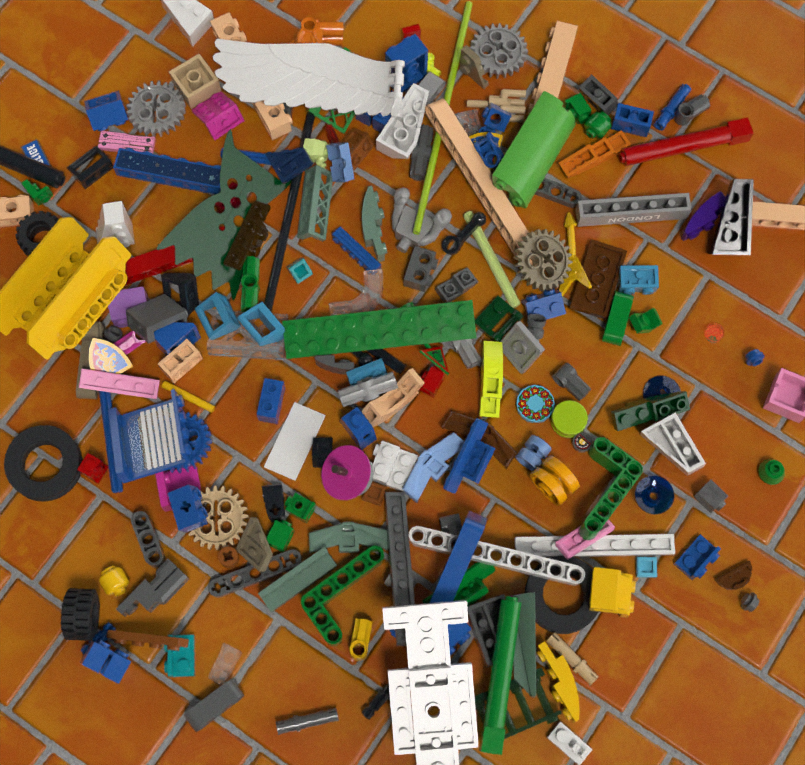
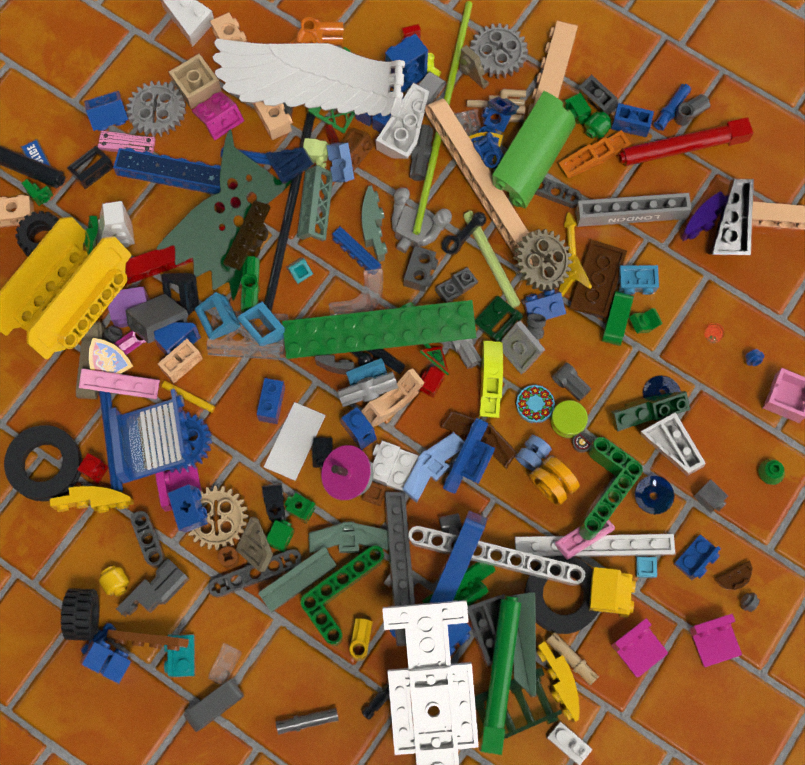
none -> yellow slope [50,486,134,513]
none -> green slope [84,216,98,255]
none -> clear blue slope [488,96,520,116]
none -> dark pink bracket [611,618,668,678]
none -> dark pink bracket [690,614,742,667]

